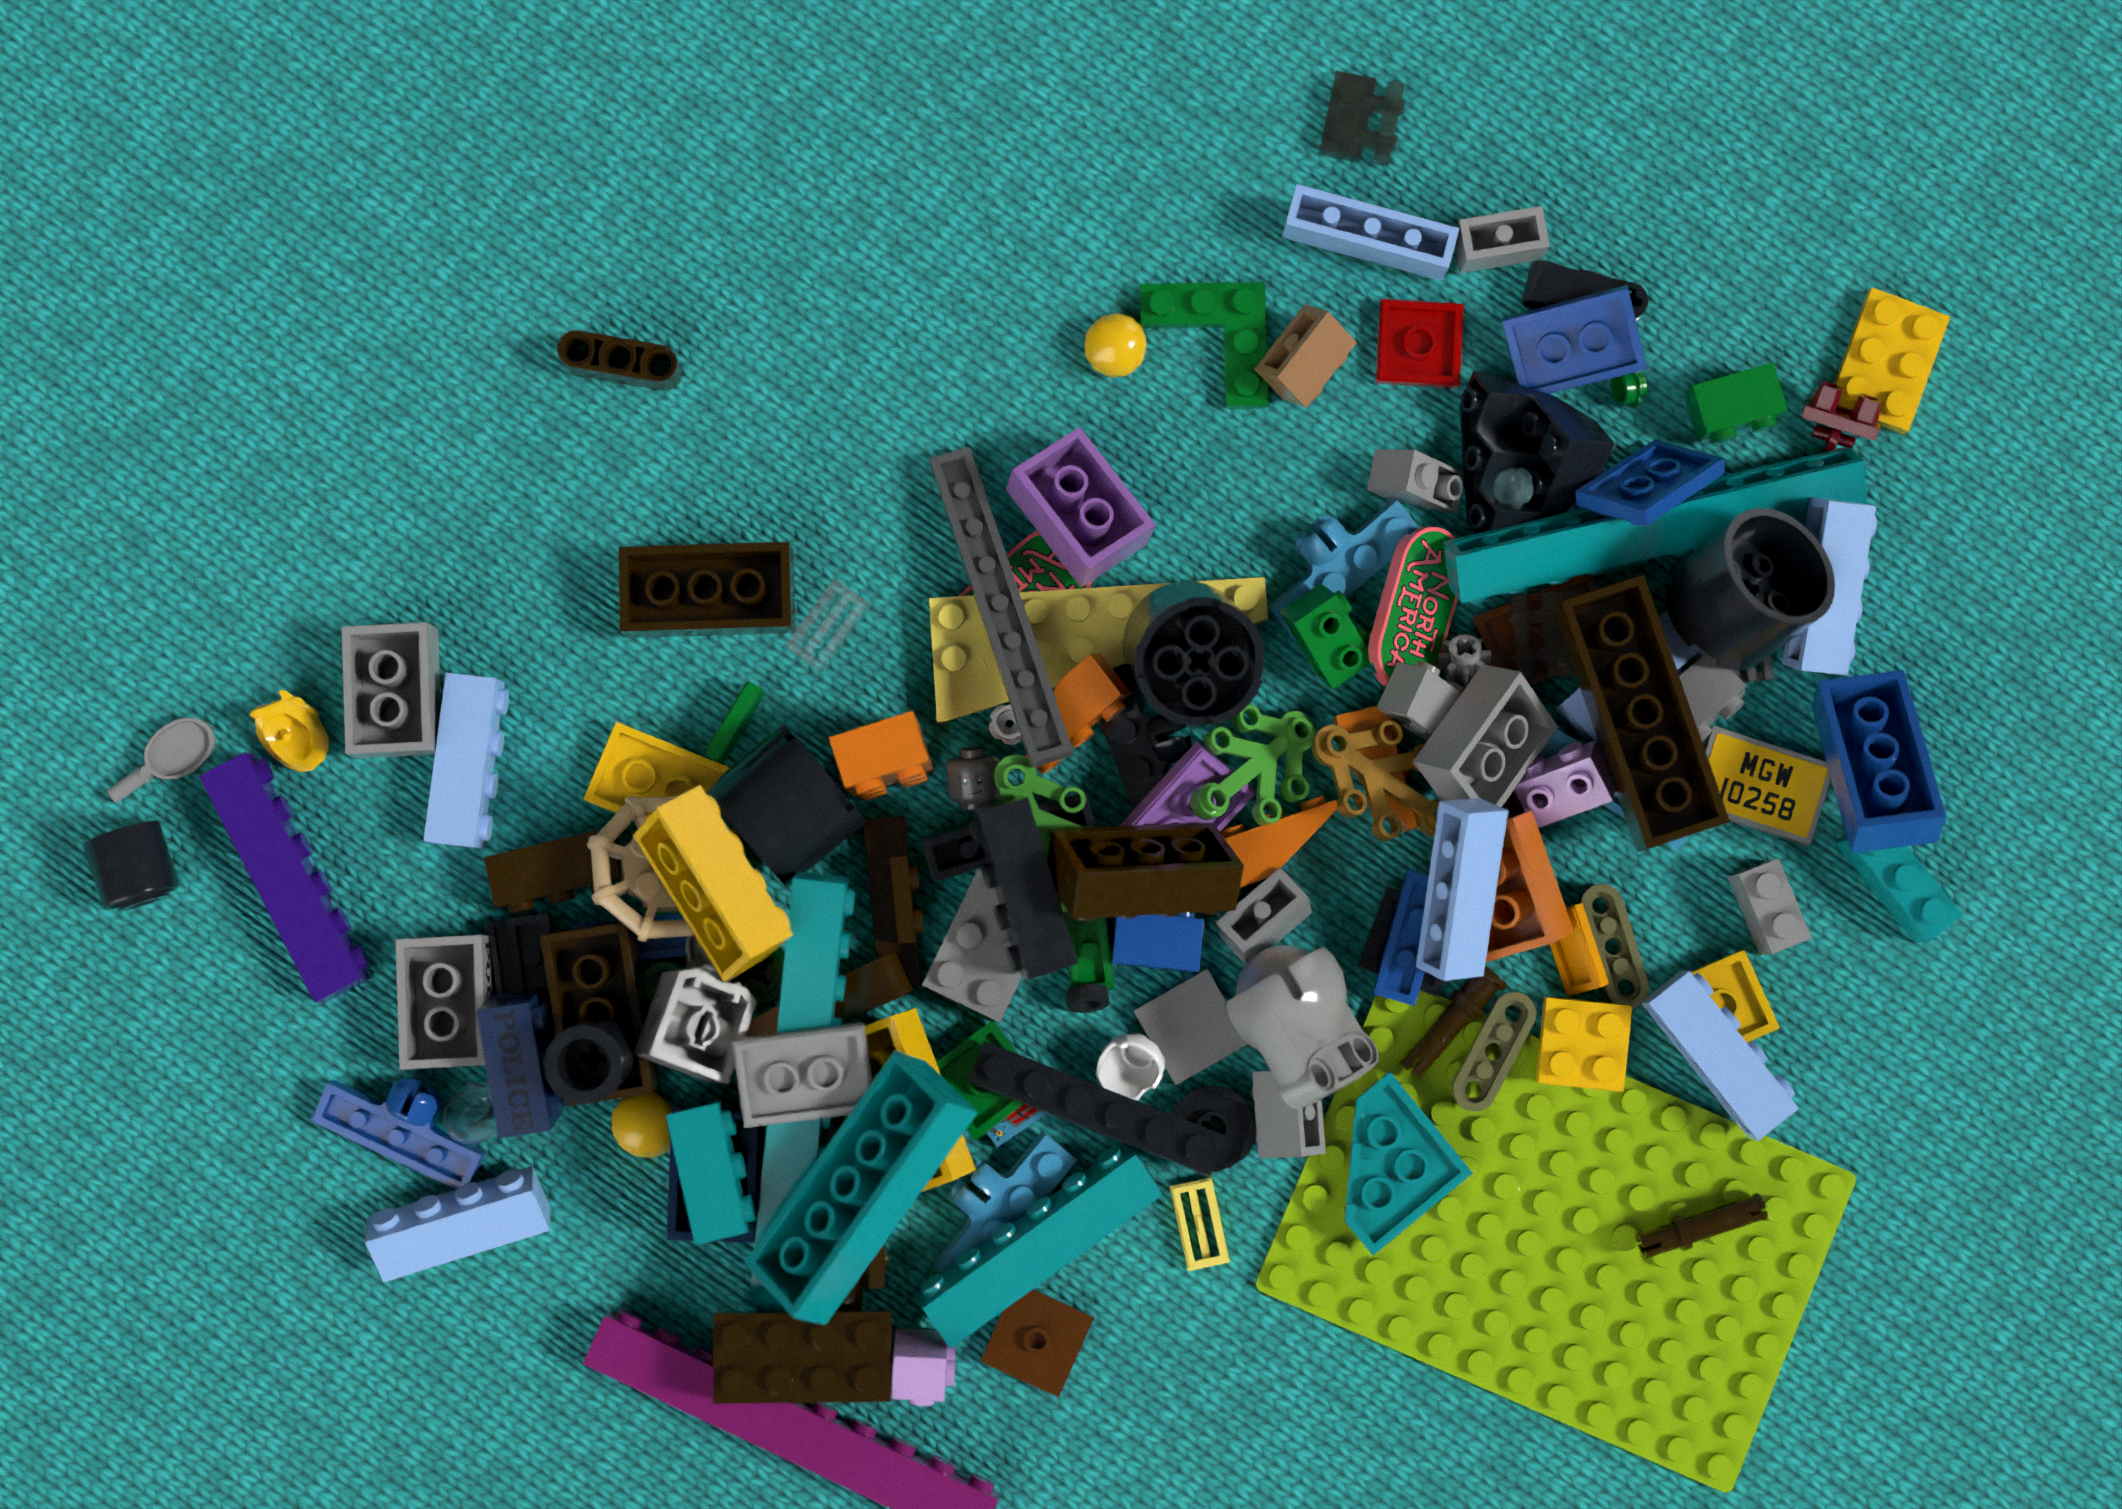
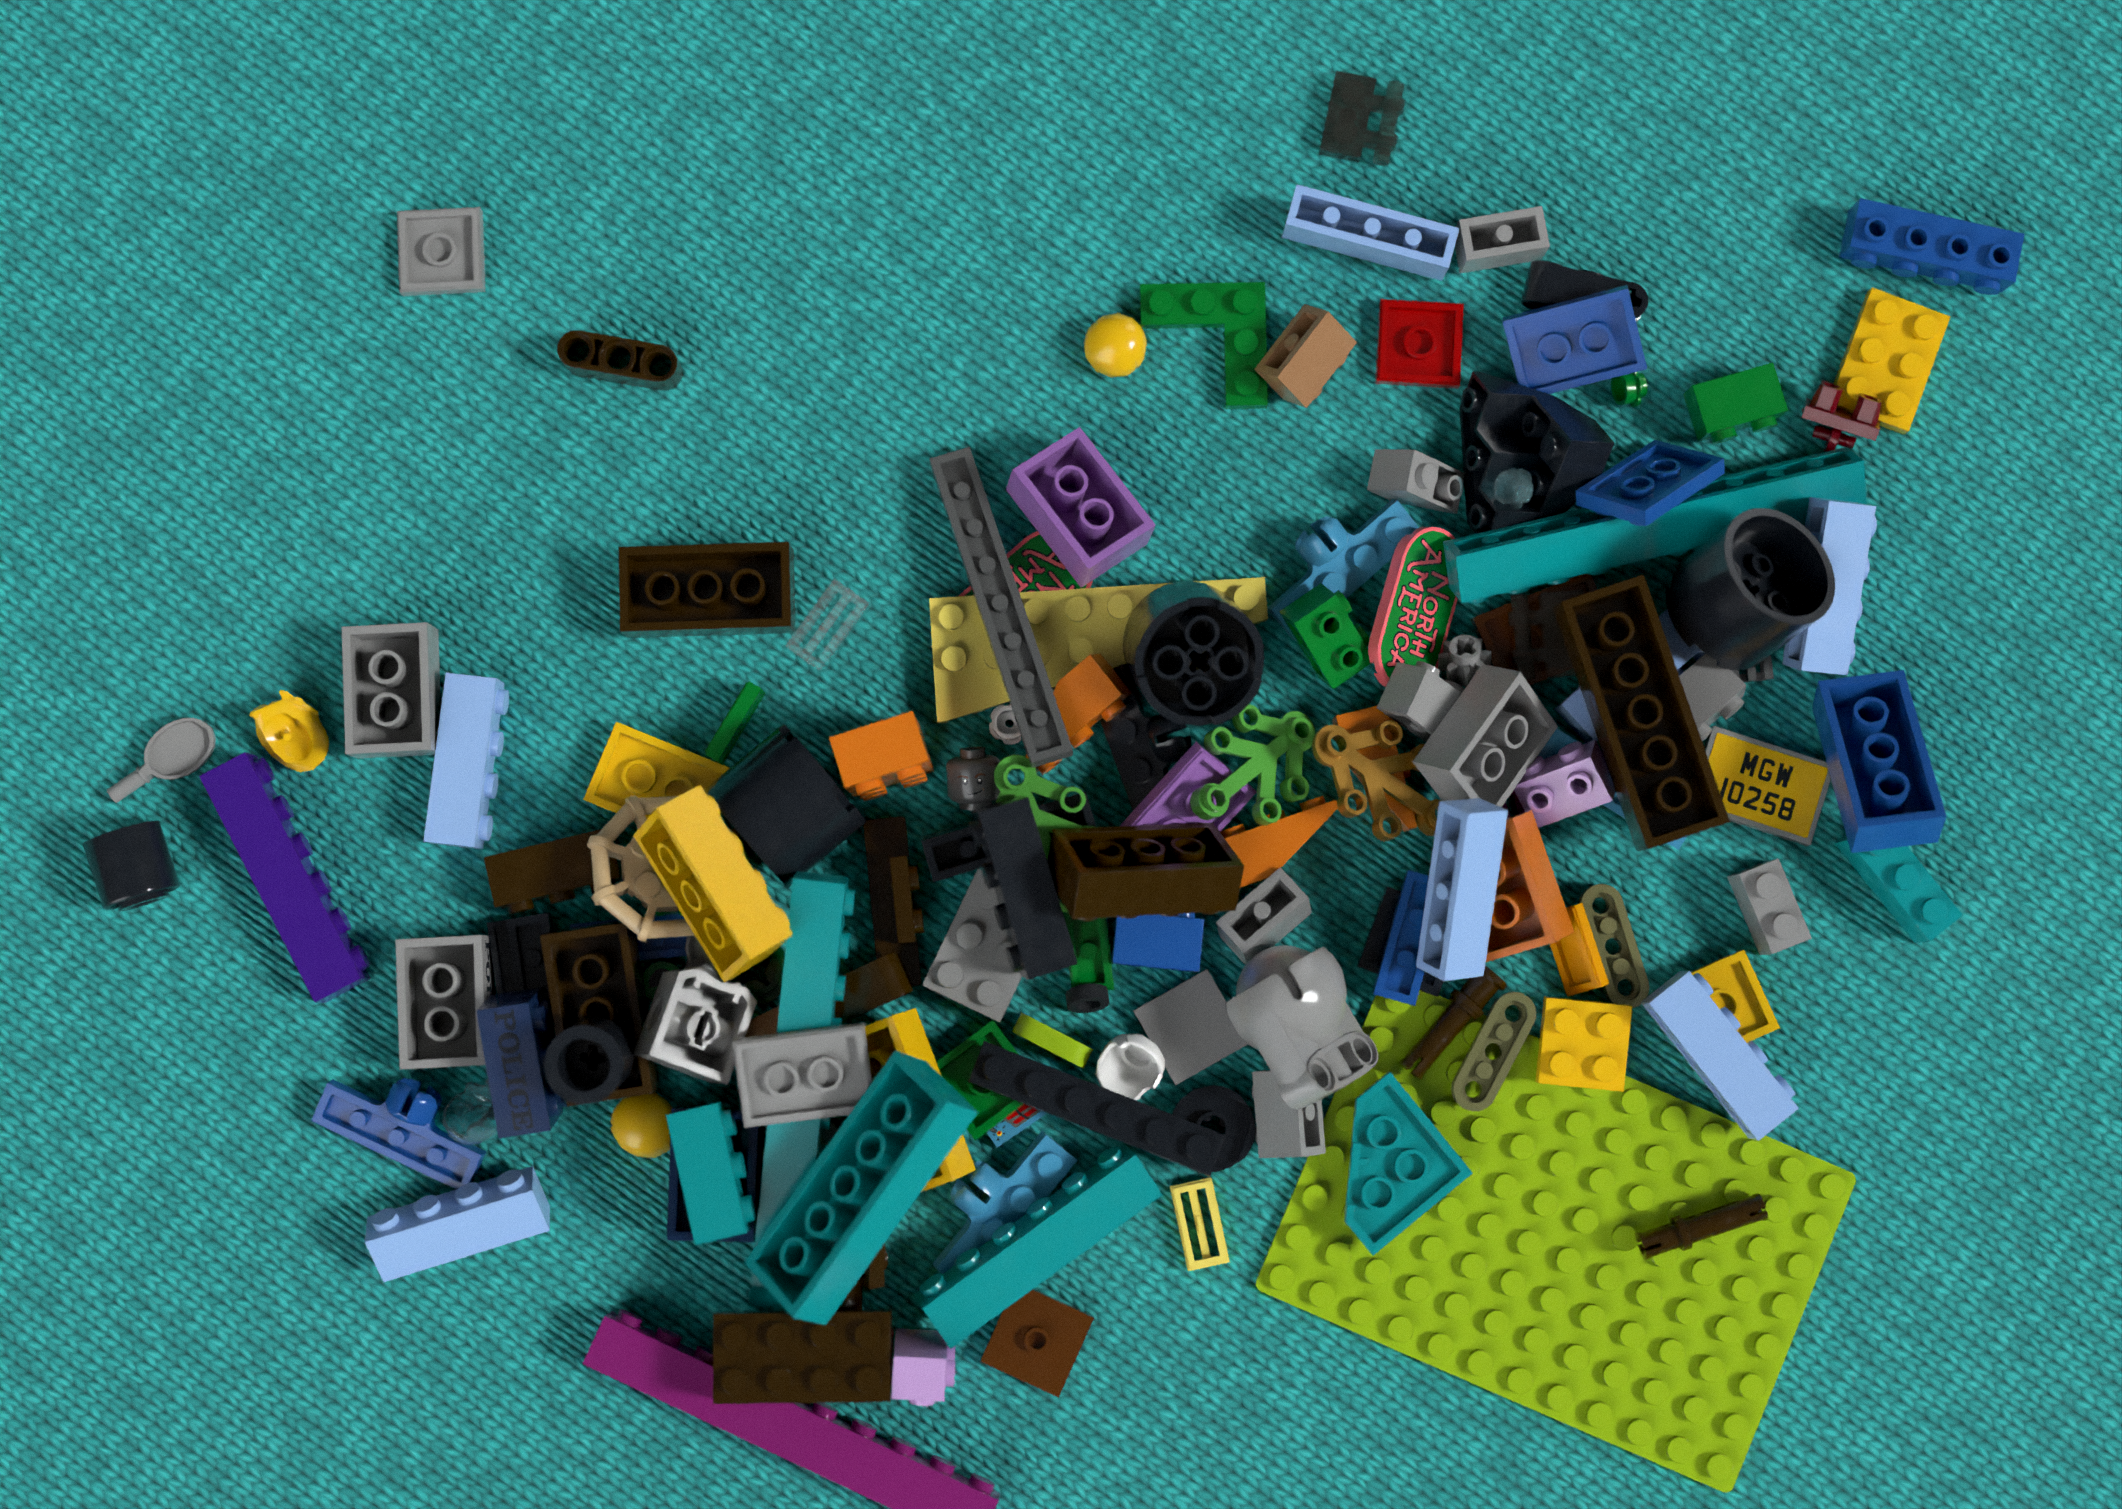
none -> light grey tile [397,207,486,296]
none -> lime beam [1012,1012,1093,1069]
none -> blue brick [1839,198,2025,295]

